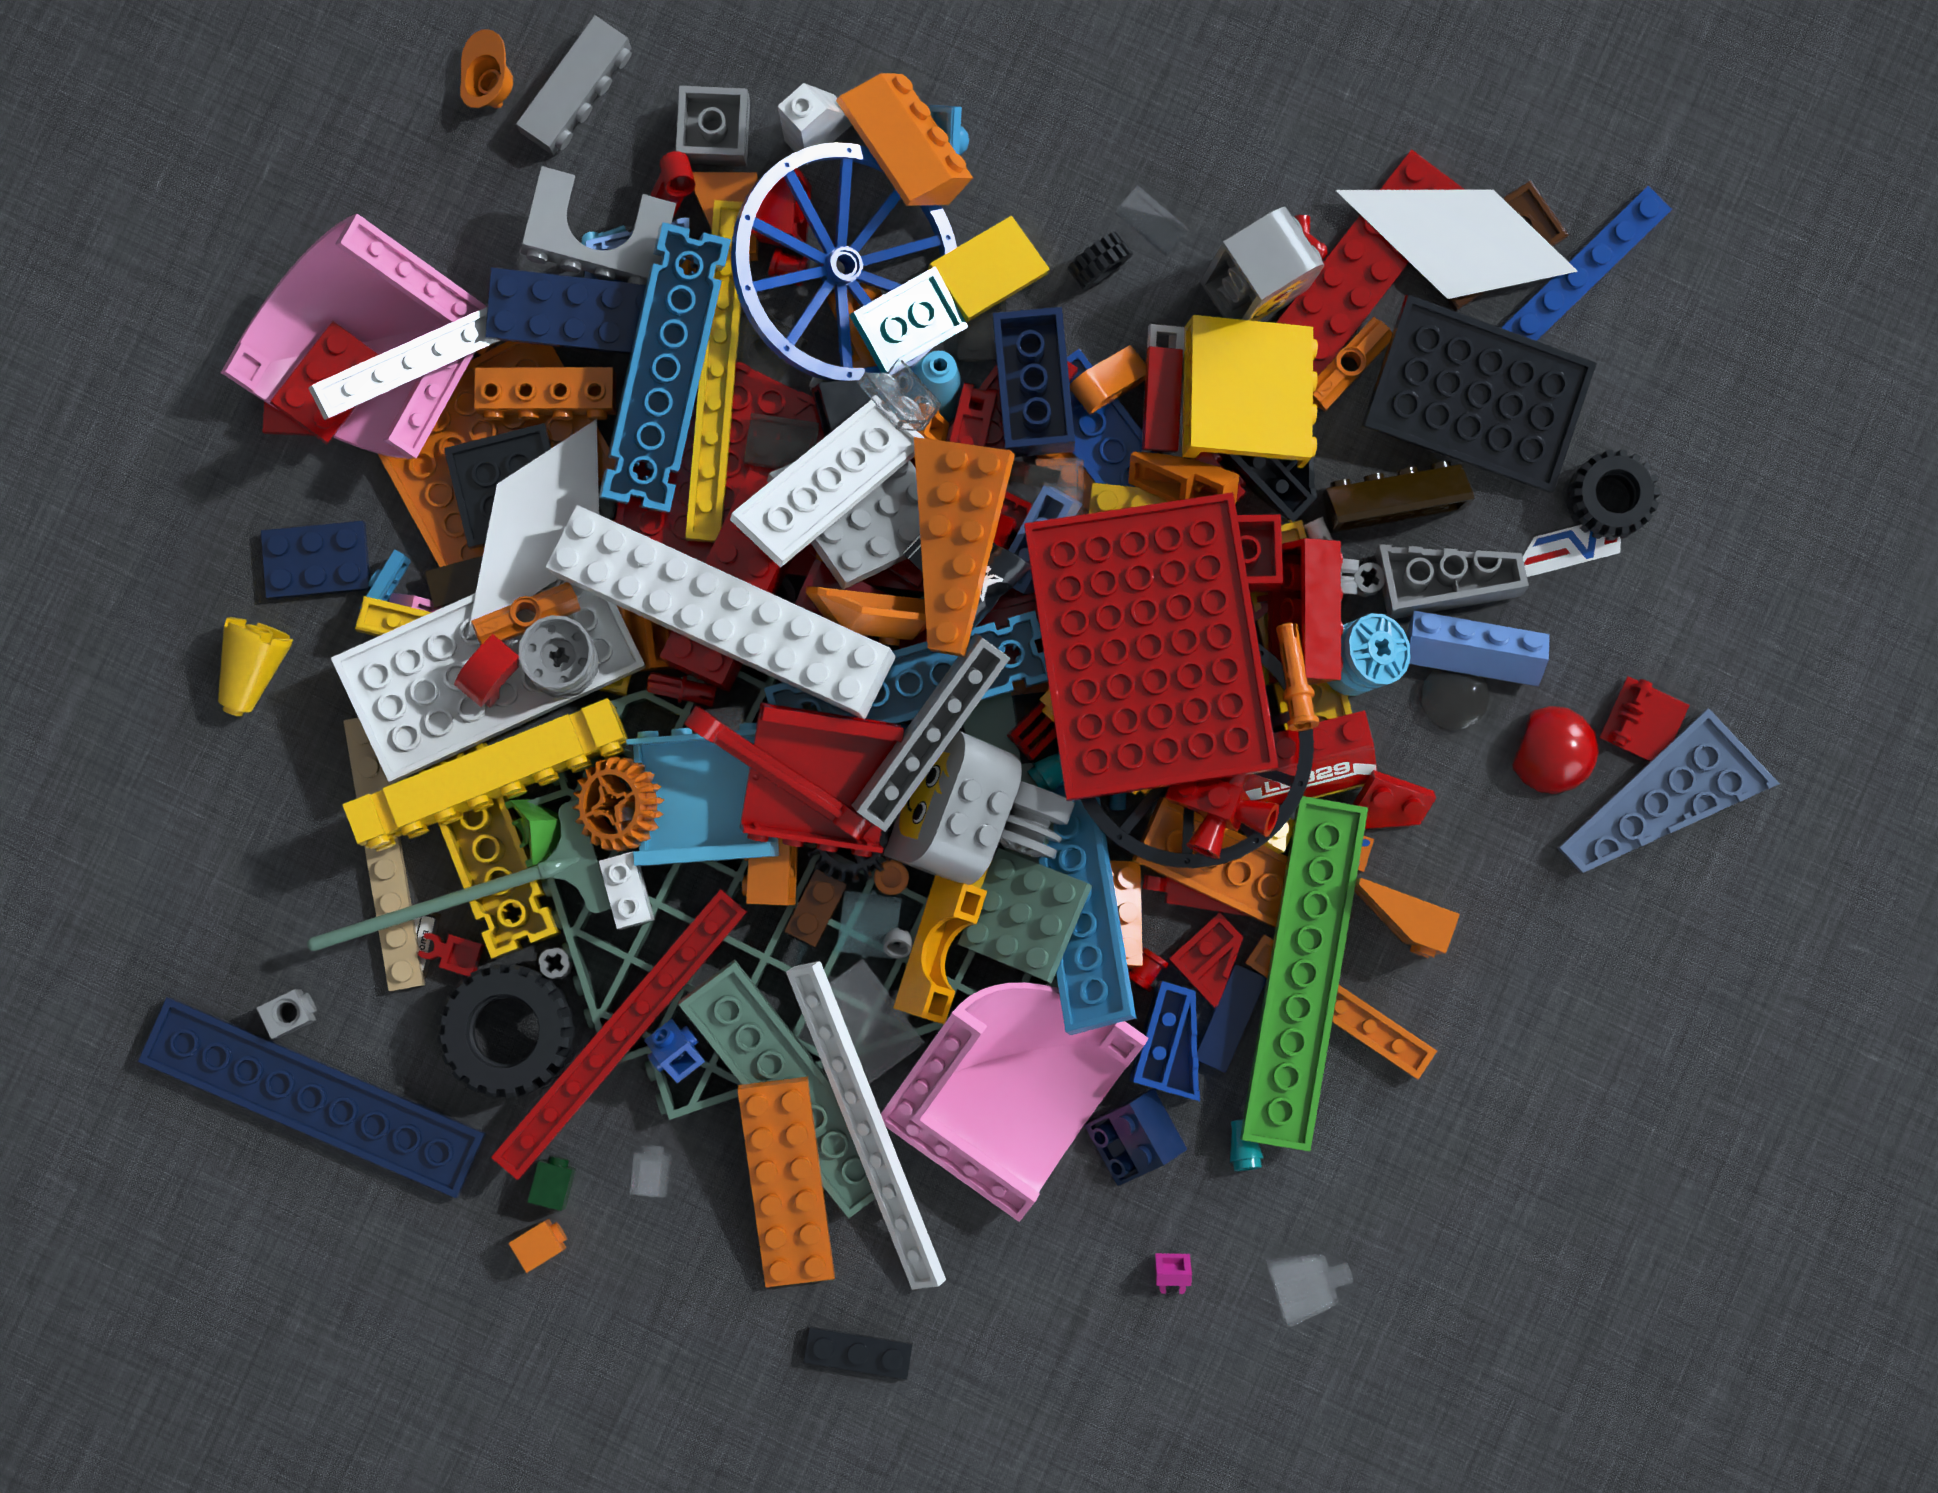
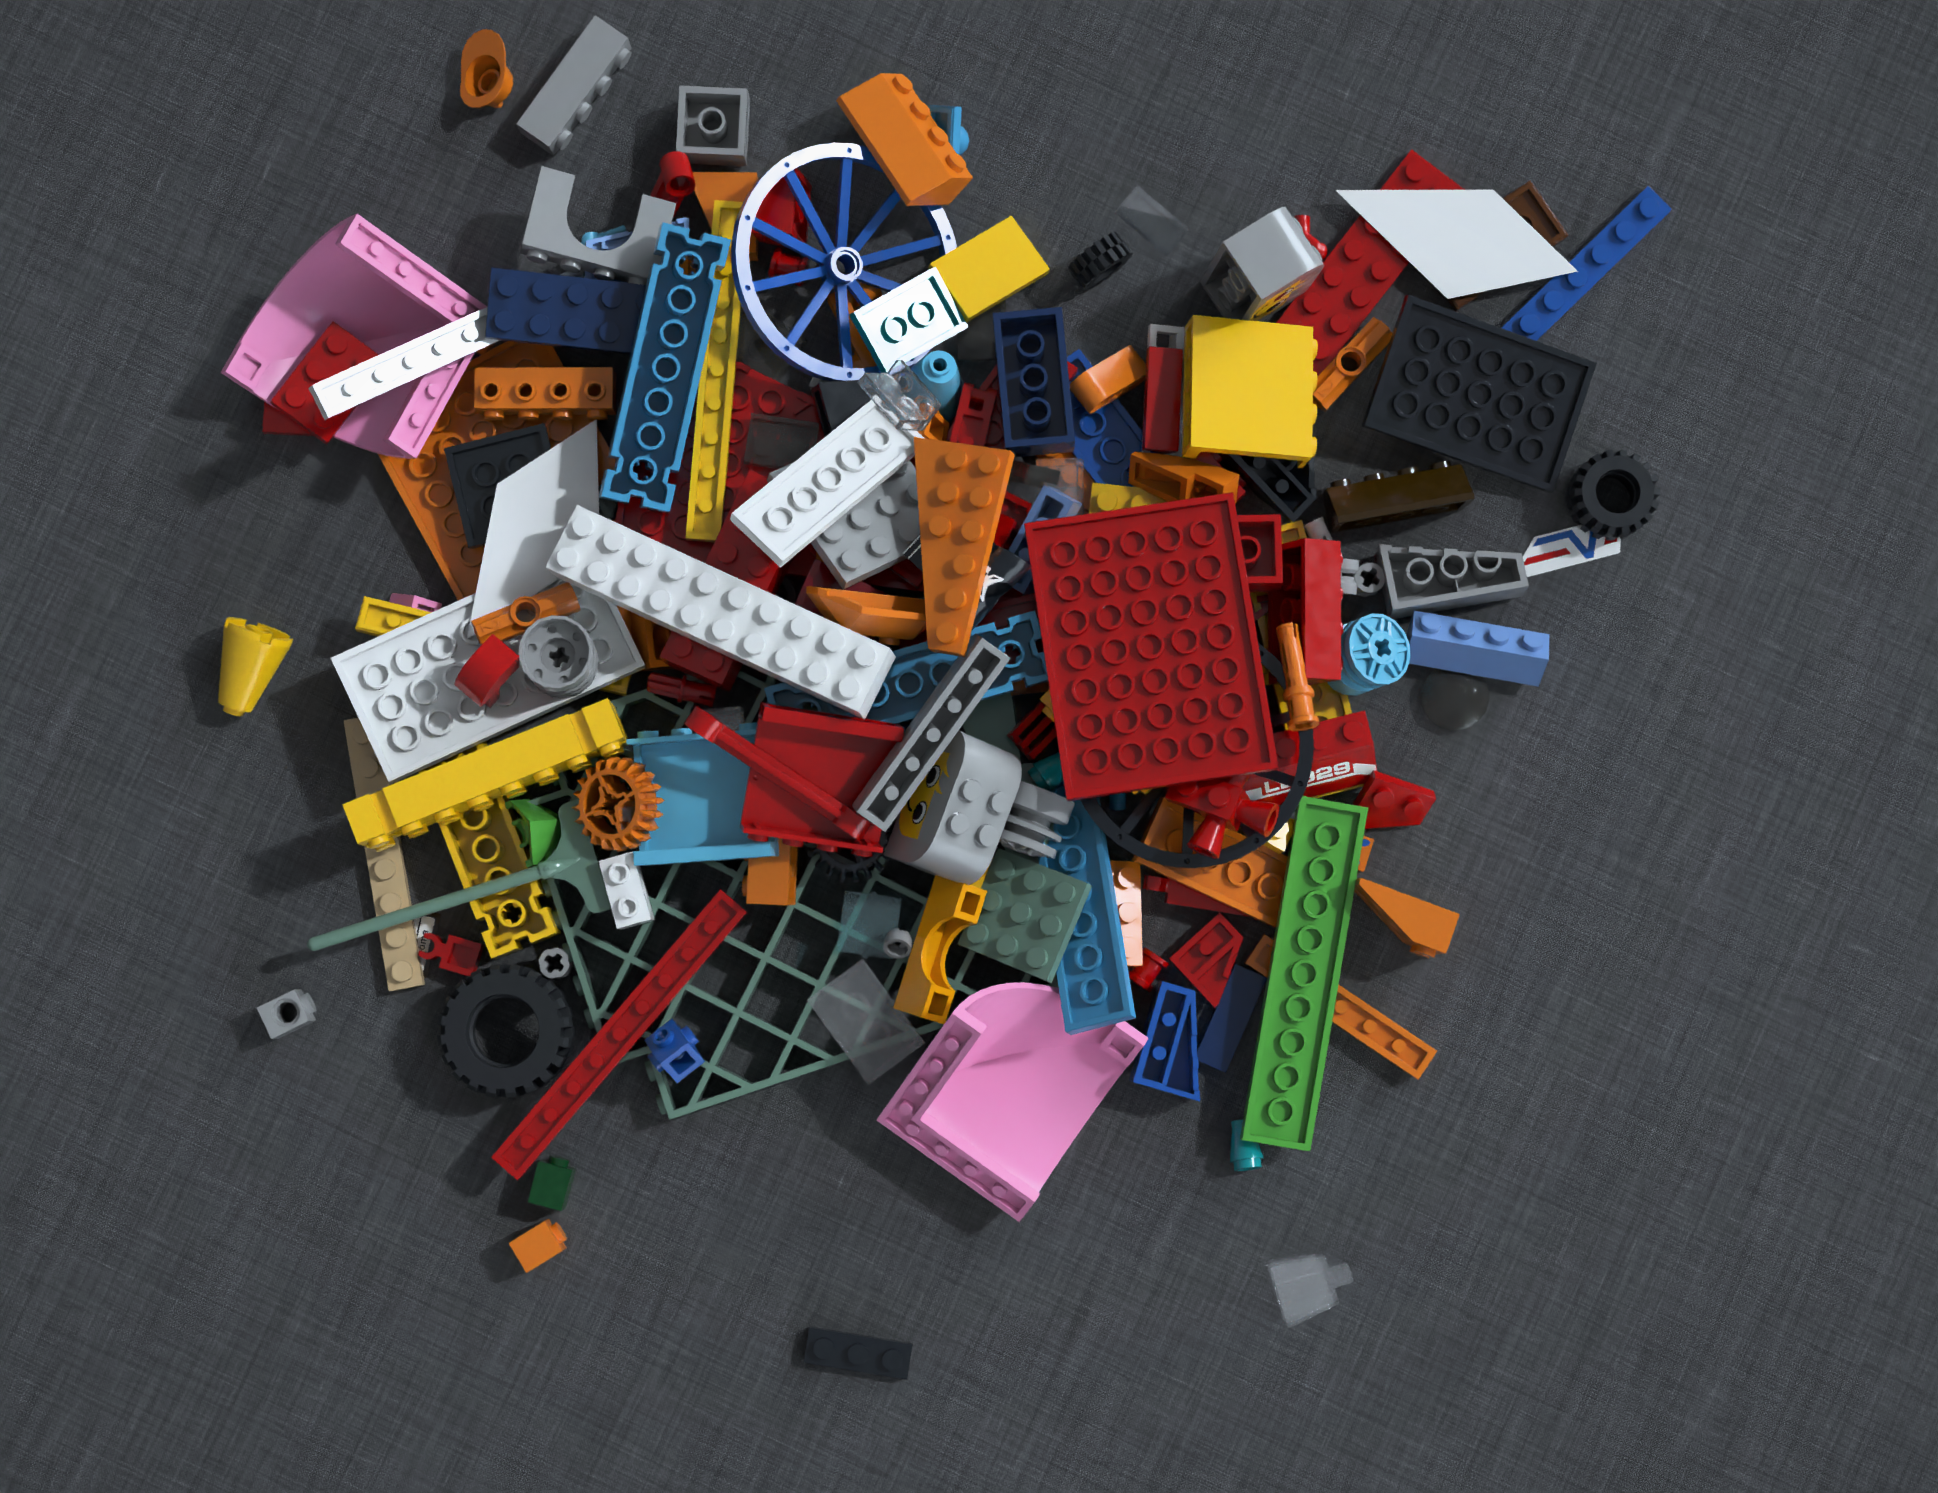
dark blue plate [138,997,486,1198] -> none
dark blue plate [261,521,371,600] -> none
dark azure plate [359,549,411,609] -> none
dark brown sticker [425,556,483,607] -> none
clear brick [630,1145,672,1198] -> none
sand green plate [678,959,876,1219] -> none
orange plate [737,1077,835,1288] -> none
white slope [778,83,852,165] -> none
reddish brown plate [785,869,847,947] -> none
white plate [786,961,946,1290] -> none
orange tile [874,860,909,895] -> none
dark blue slope [1084,1088,1187,1186] -> none
dark pink tile [1155,1253,1192,1294] -> none
red cylinder [1512,706,1599,794] -> none
sand blue wing [1557,708,1780,873] -> none
red hinge [1599,676,1690,761] -> none

